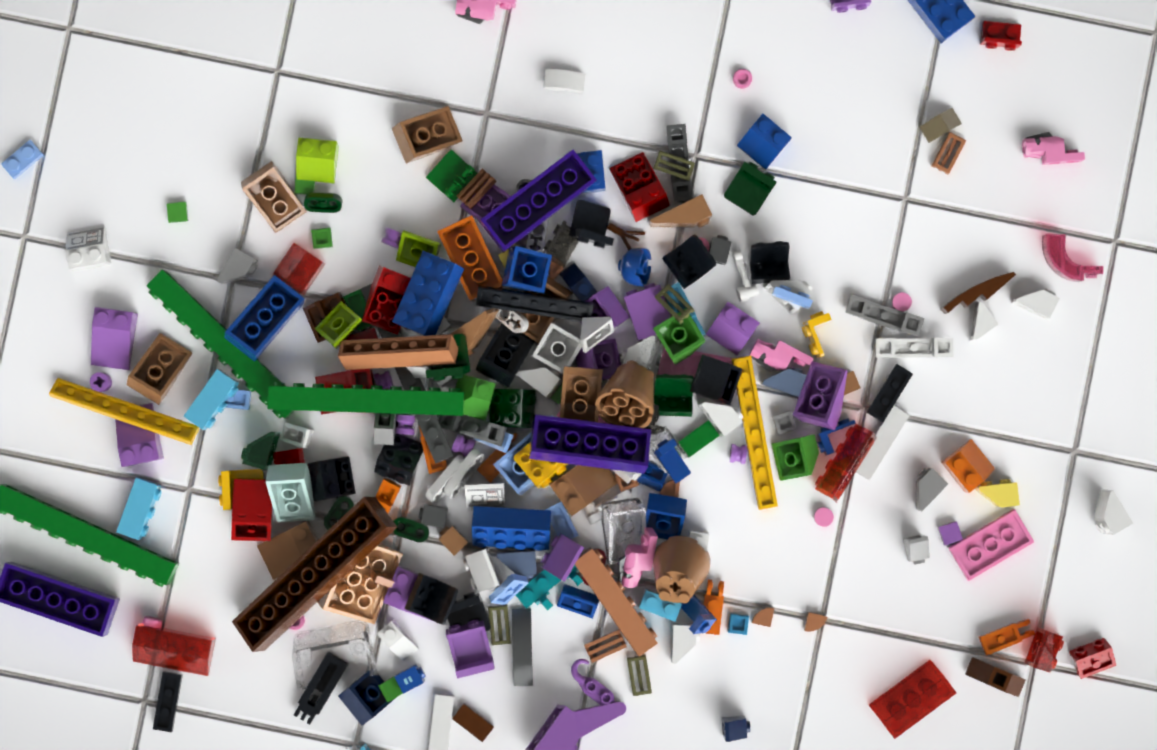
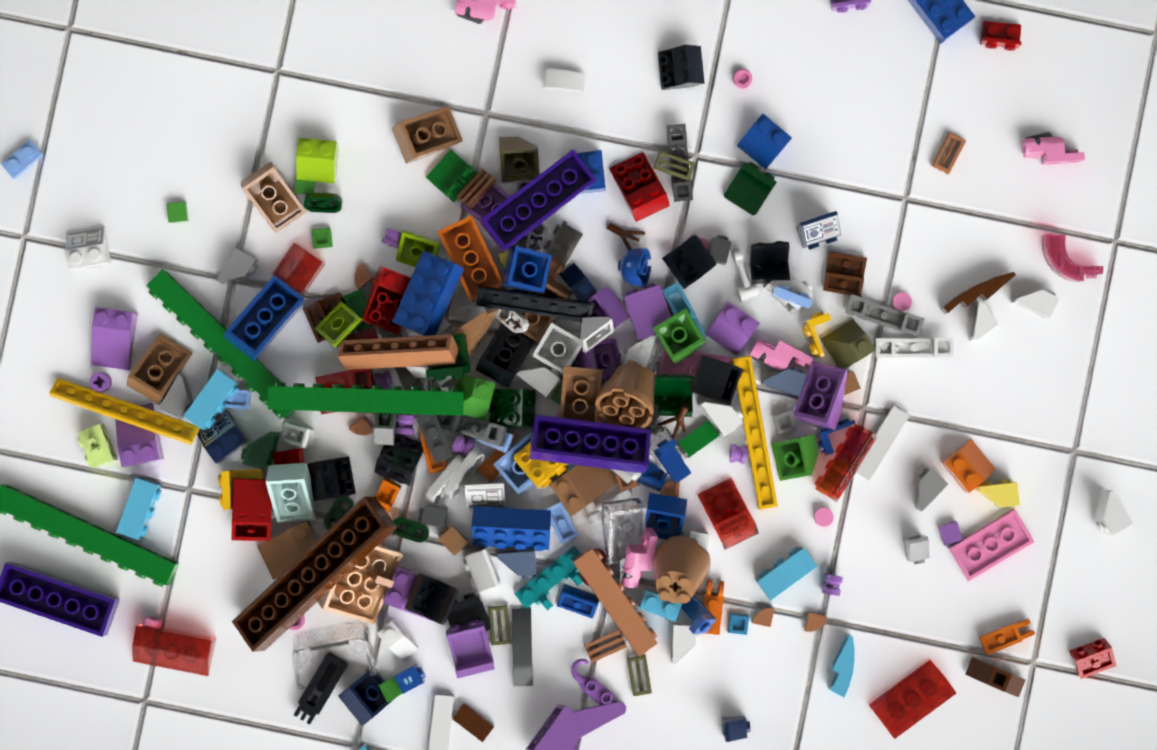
black plate [153,671,183,733] -> none
light blue plate [489,574,529,605] -> none
medium lavender slope [541,533,584,582] -> none
black bracket [569,200,614,249] -> none
medium nougat slope [649,194,712,228] -> none
olive tile [654,284,695,324] -> none
black plate [866,364,913,423] -> none
dark tan slope [919,108,962,143] -> none
clear red slope [1024,627,1064,673] -> none
none -> yellowish green brick [78,424,118,468]
none -> light grey slope [160,374,193,419]
none -> dark blue slope [197,410,250,464]
none -> nougat tile [349,416,374,435]
none -> nougat tile [355,263,374,290]
none -> olive slope [499,136,540,182]
none -> reddish brown plant [656,404,689,440]
none -> black slope [658,44,705,90]
none -> clear red slope [697,478,759,550]
none -> medium azure brick [756,546,818,600]
none -> slope [796,211,841,250]
none -> olive slope [821,319,876,369]
none -> medium lavender wheel [821,573,843,596]
none -> reddish brown slope [823,251,867,297]
none -> medium azure slope [828,634,855,698]

